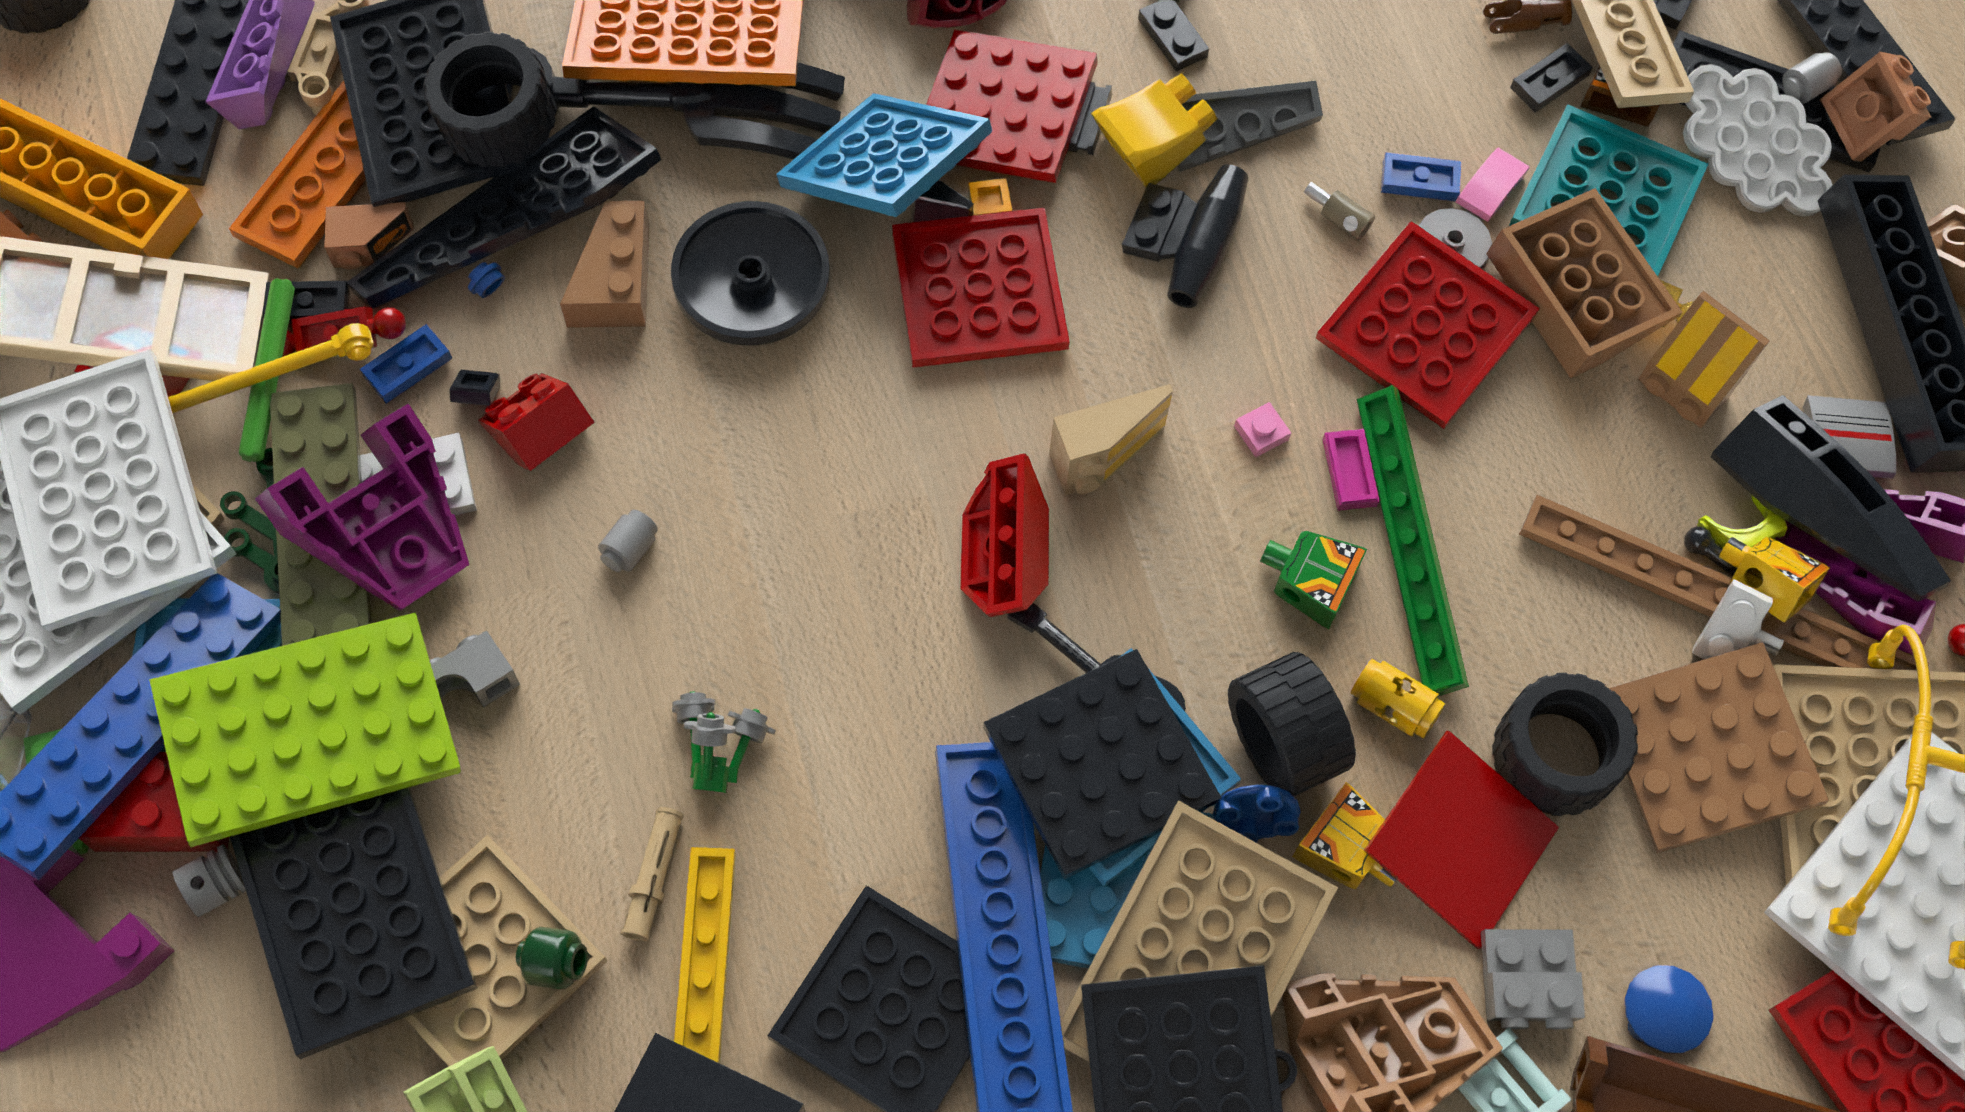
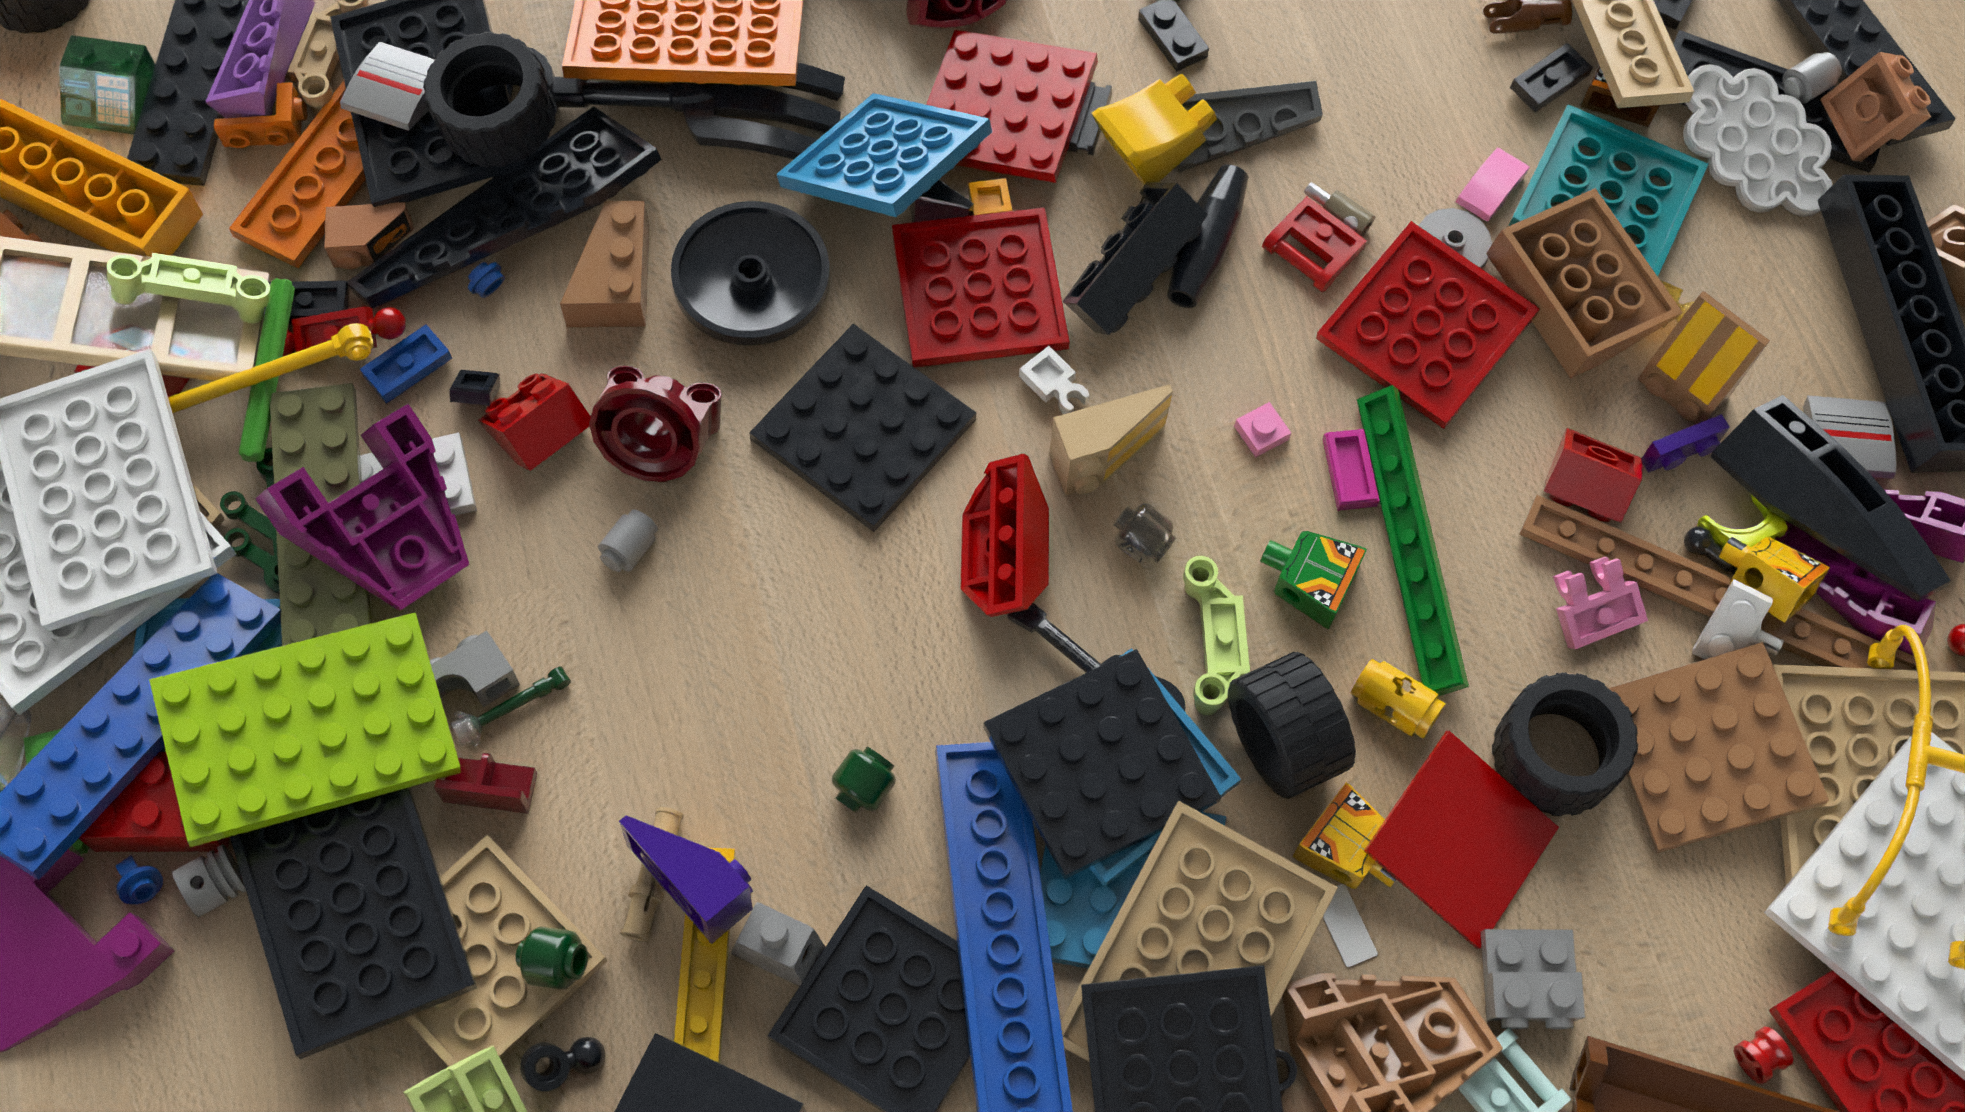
plant [672,691,776,793] -> none
blue dish [1213,785,1301,843] -> none
plate [1381,152,1461,201] -> none
blue dish [1624,965,1714,1053] -> none
none -> clear green slope [59,35,155,134]
none -> yellowish green plate [107,253,270,323]
none -> blue plate [115,855,163,905]
none -> orange bracket [214,82,308,148]
none -> light grey slope [340,42,435,131]
none -> dark red panel [434,753,537,814]
none -> dark green piece [450,666,571,747]
none -> black plate [520,1037,605,1092]
none -> dark red piece [589,365,722,482]
none -> dark purple slope [619,815,753,944]
none -> light grey torso [731,902,825,986]
none -> black plate [749,323,976,532]
none -> dark green head [832,746,896,813]
none -> white plate [1019,346,1089,414]
none -> black wedge [1063,182,1209,335]
none -> clear smoke head [1113,503,1176,564]
none -> yellowish green plate [1183,556,1250,715]
none -> red plate [1262,196,1367,293]
none -> white sticker [1323,884,1378,967]
none -> red slope [1544,428,1642,523]
none -> bright pink plate [1553,557,1648,649]
none -> dark purple plate [1642,414,1730,473]
none -> red wheel [1733,1026,1794,1084]

